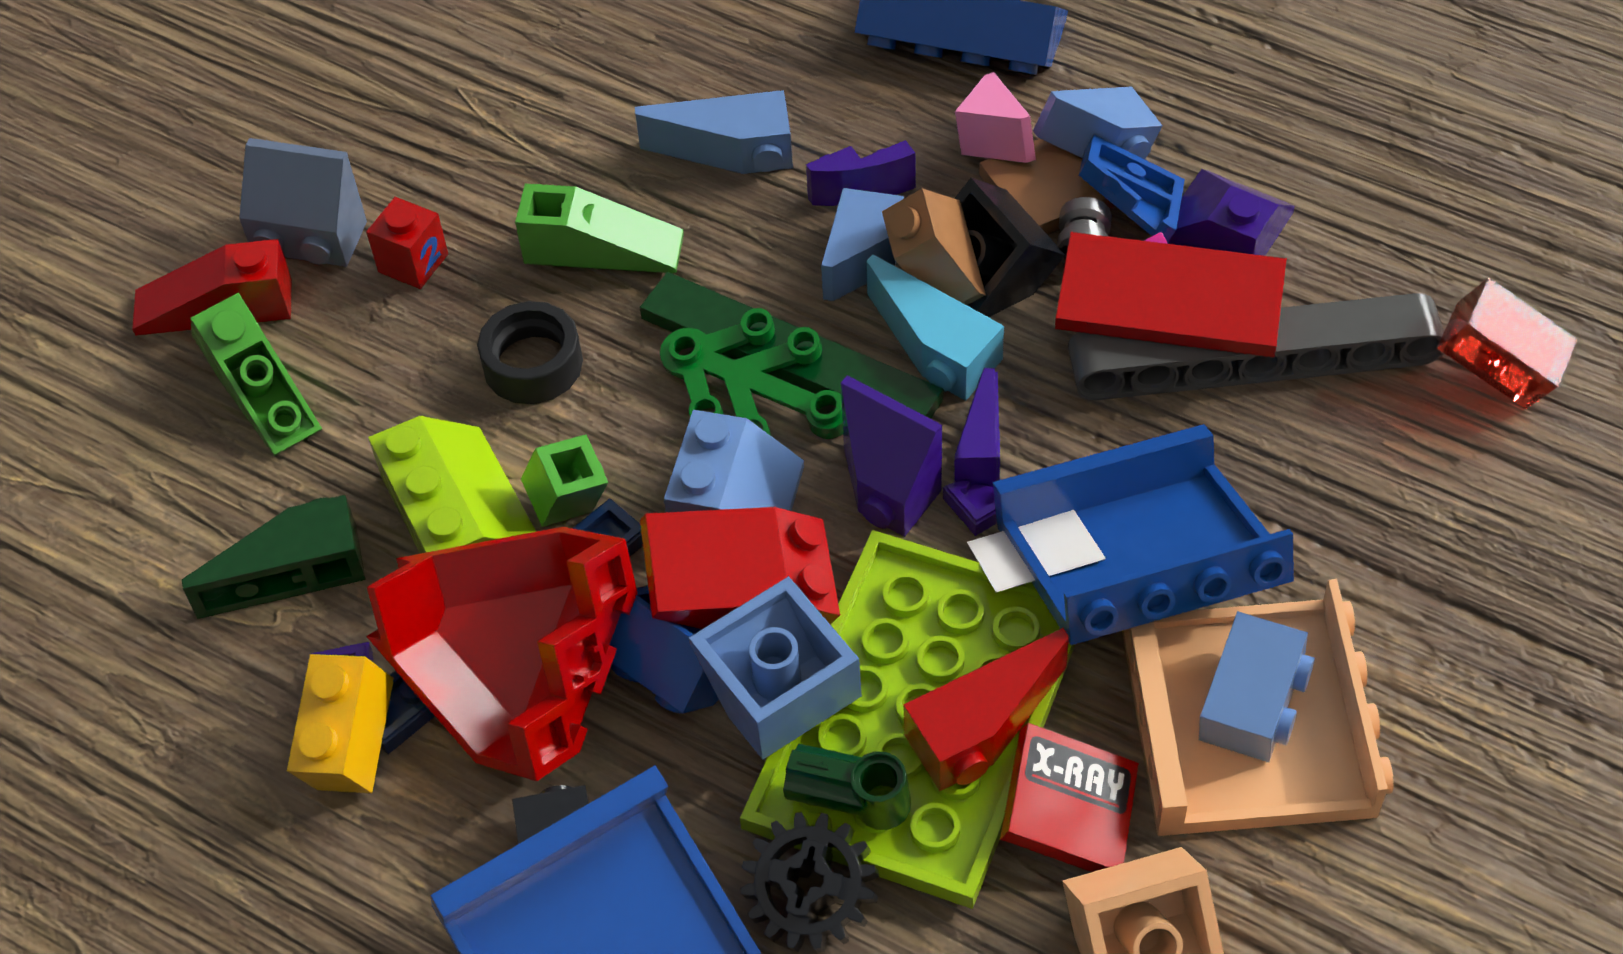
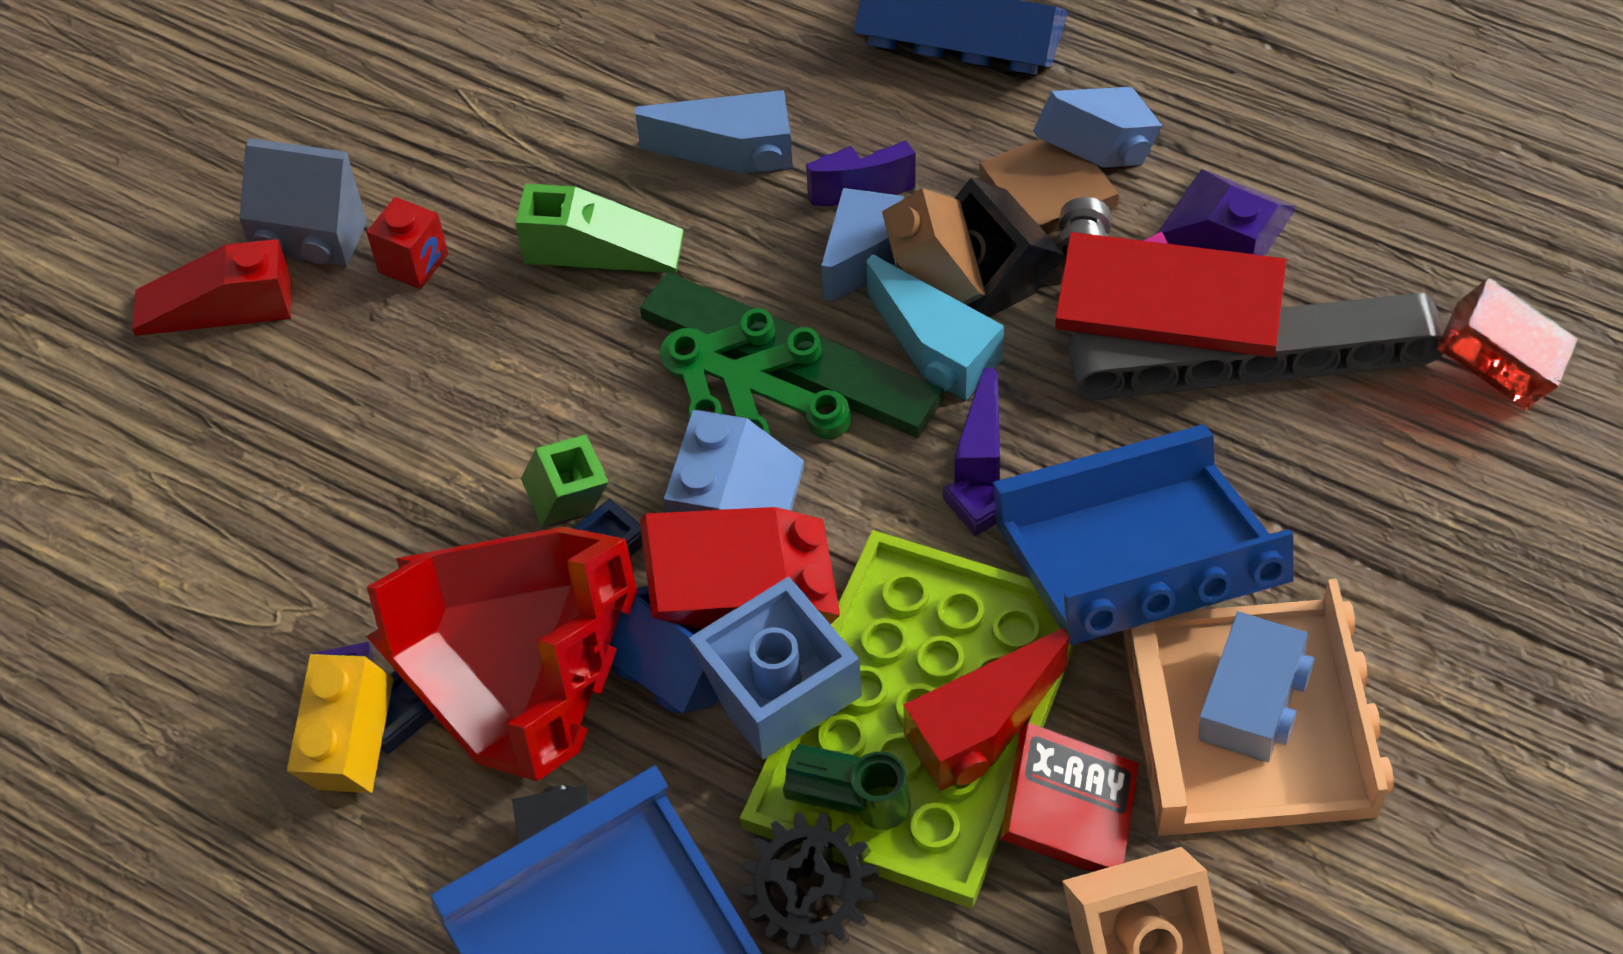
dark green slope [182,495,366,619] -> none
bright green slope [191,293,322,457] -> none
lime slope [368,416,536,554] -> none
black tyre [477,301,583,404] -> none
dark purple slope [841,375,942,537] -> none
bright pink slope [955,72,1036,163] -> none
white sticker [967,510,1106,592] -> none
blue wing [1079,135,1185,243] -> none

